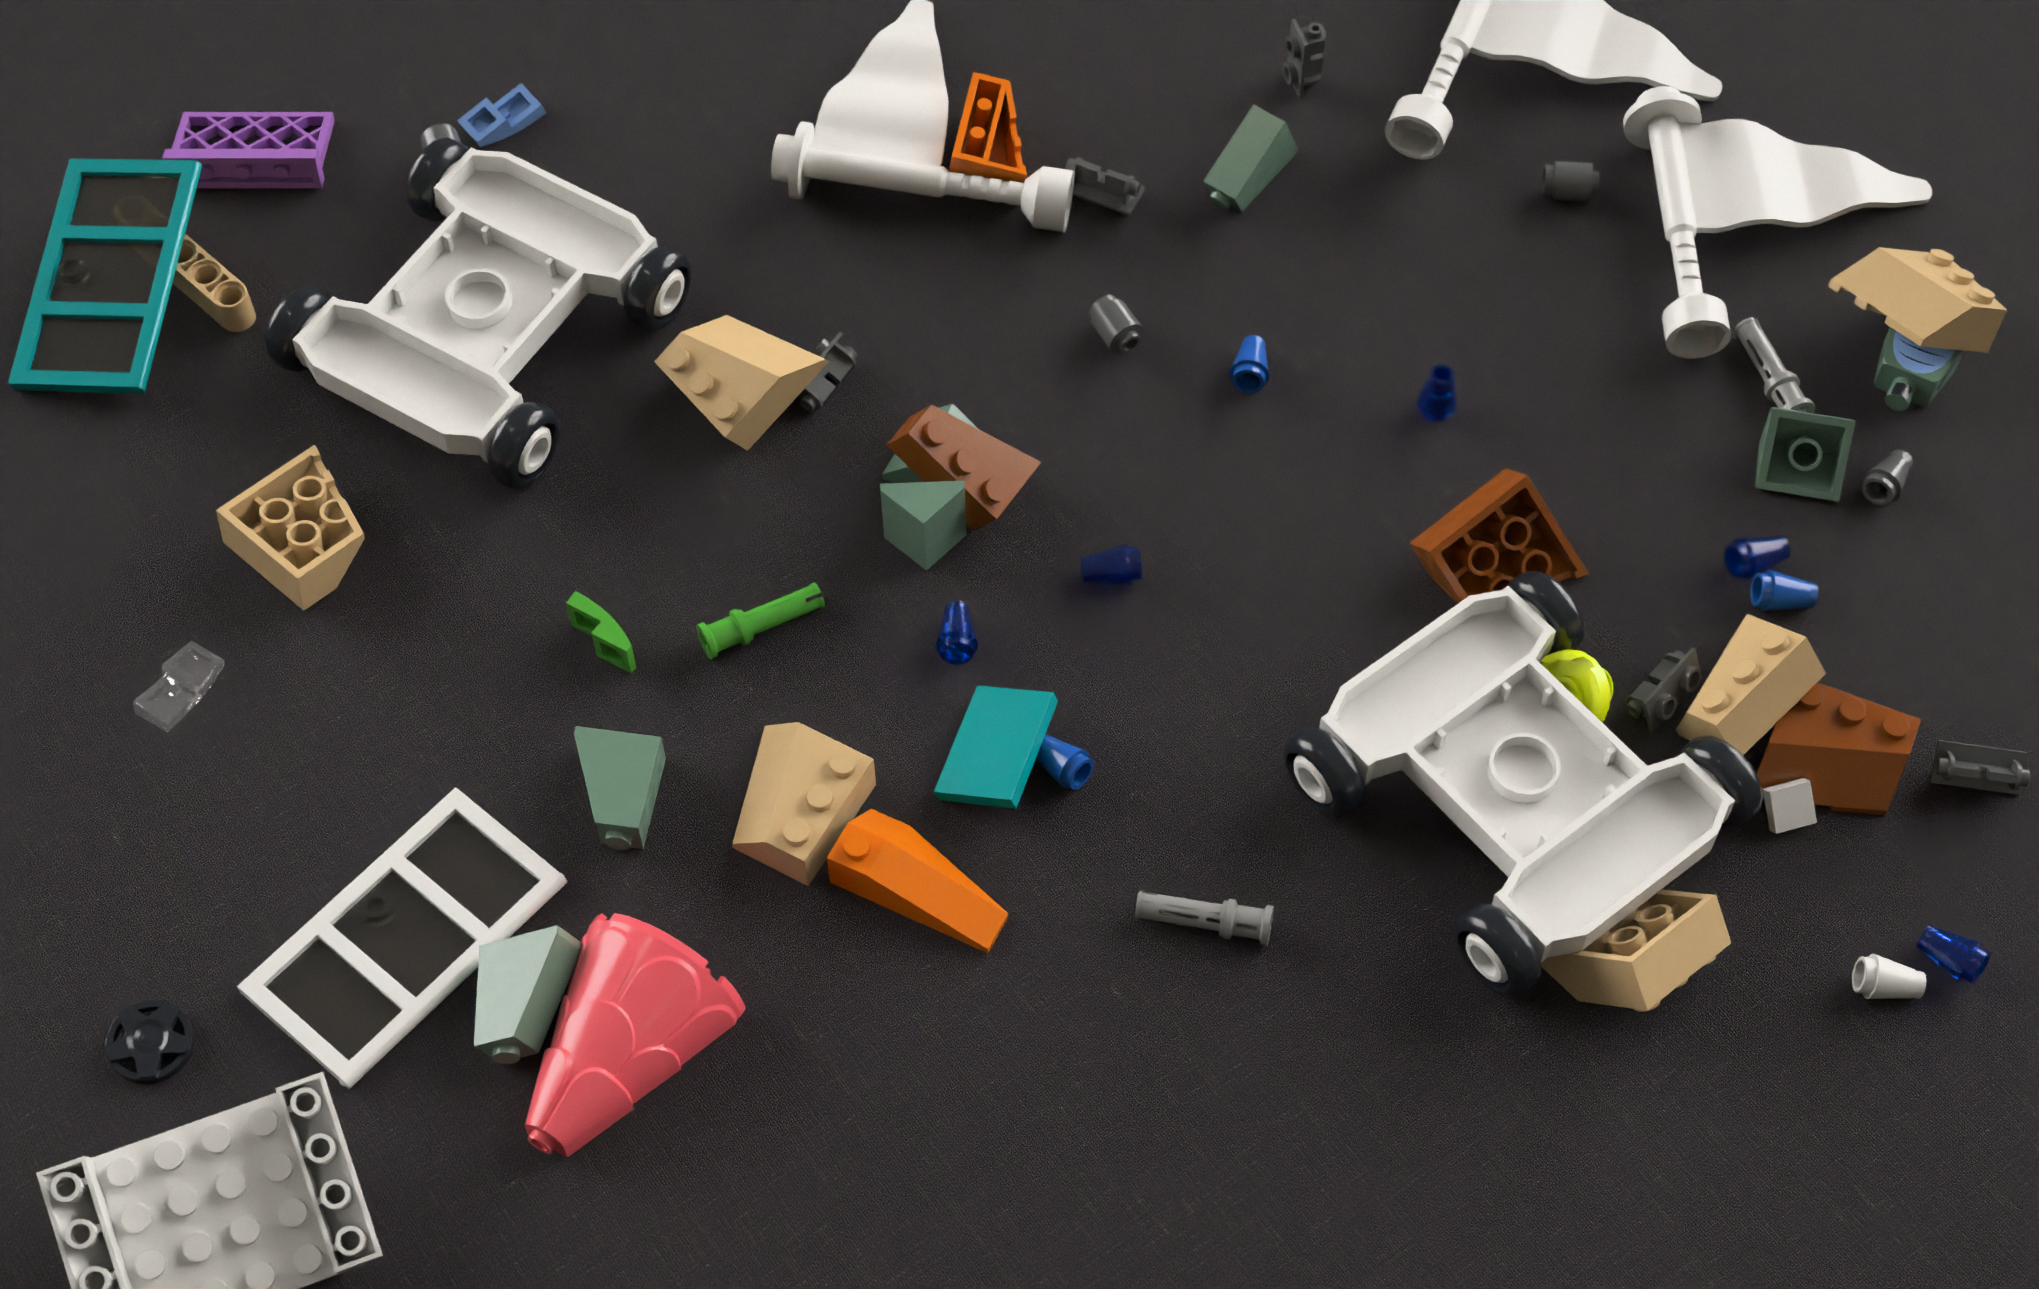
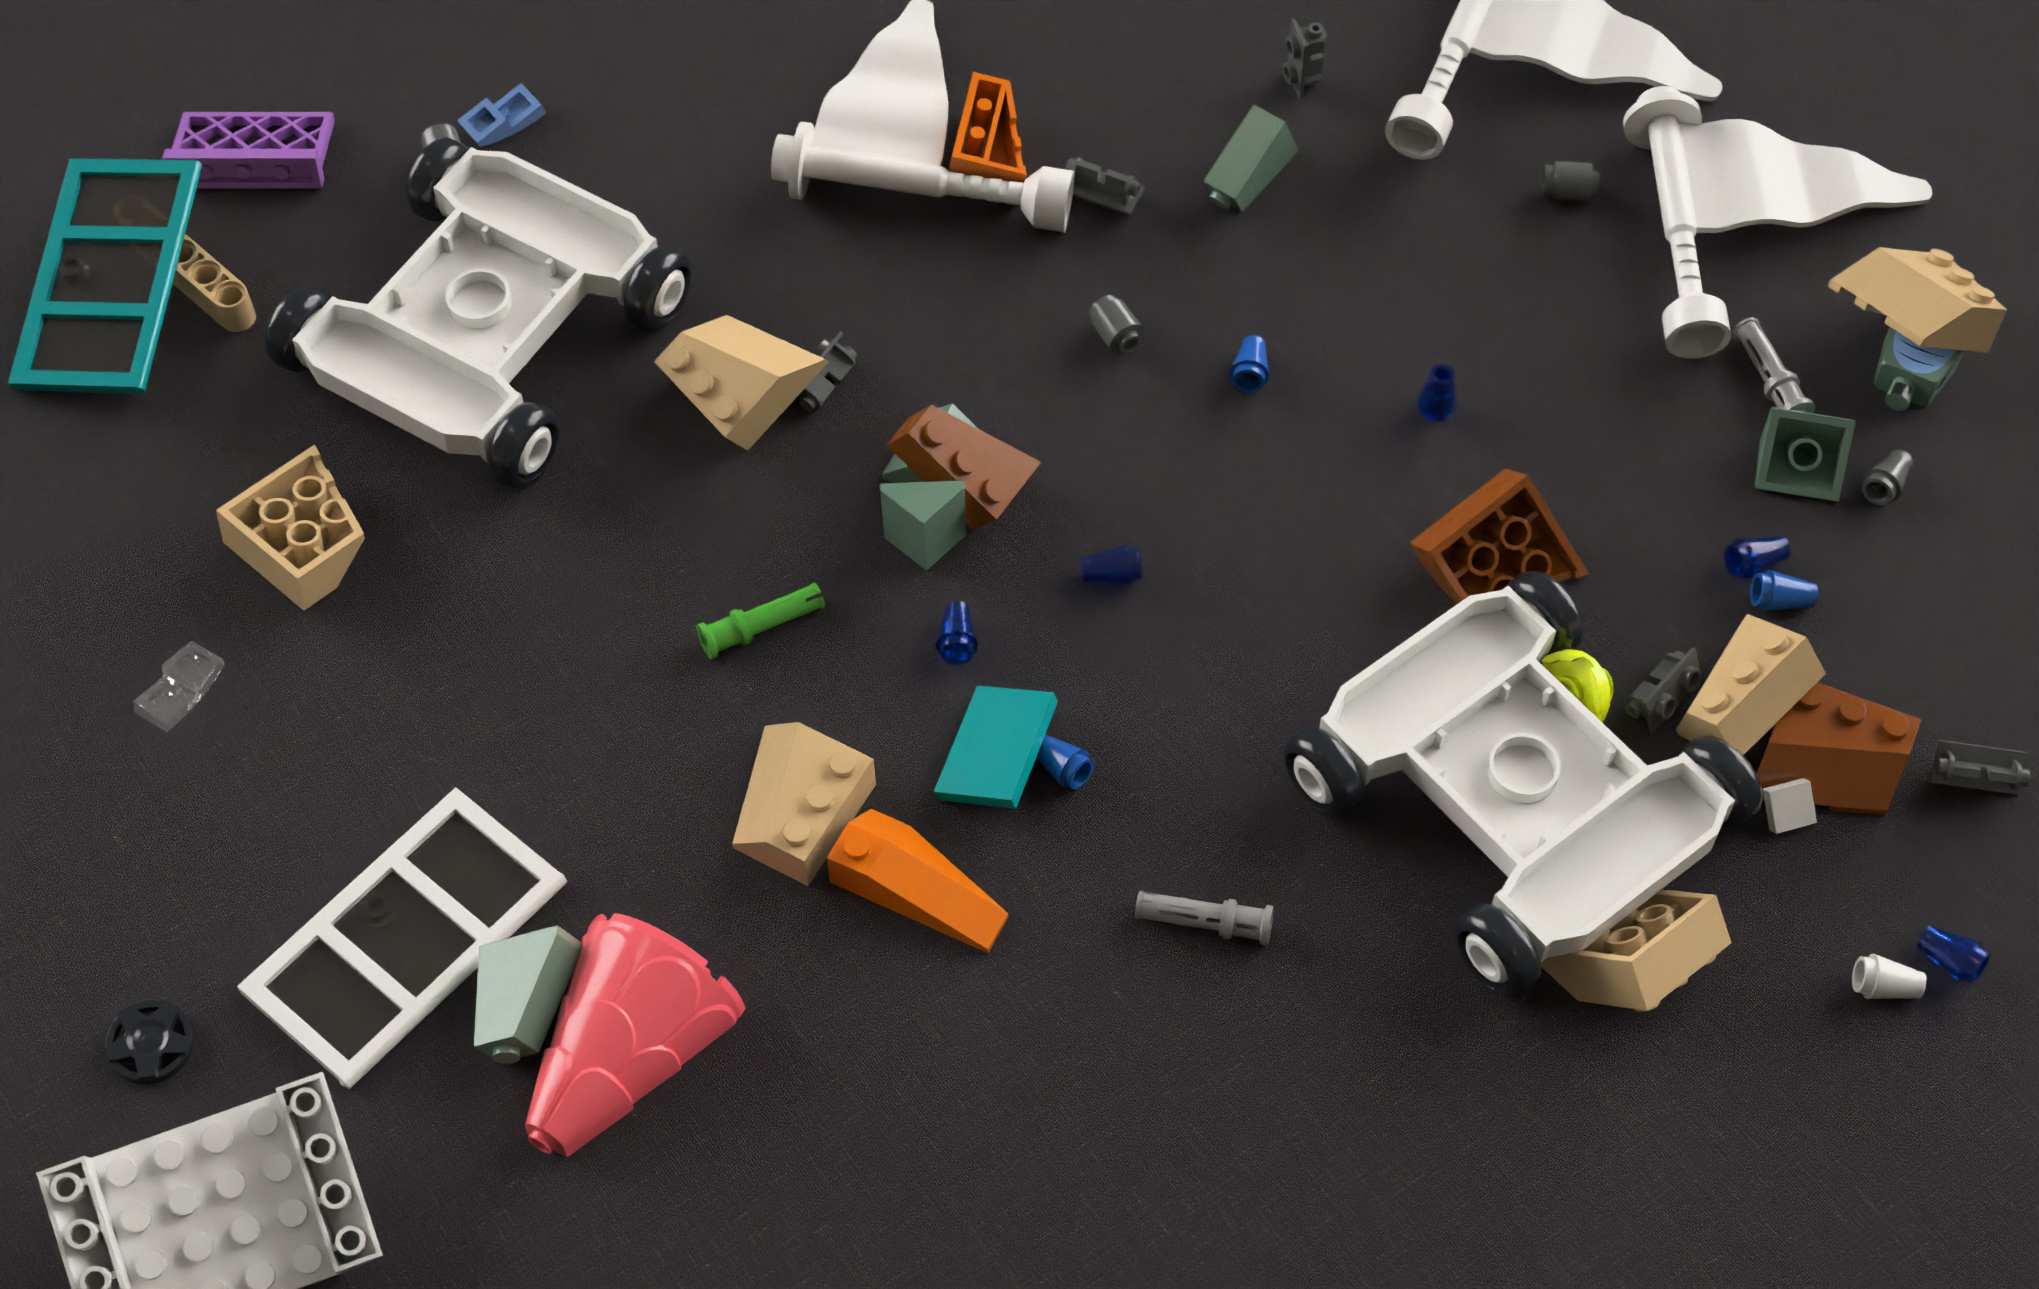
bright green slope [566,591,637,674] -> none
sand green slope [574,726,666,850] -> none

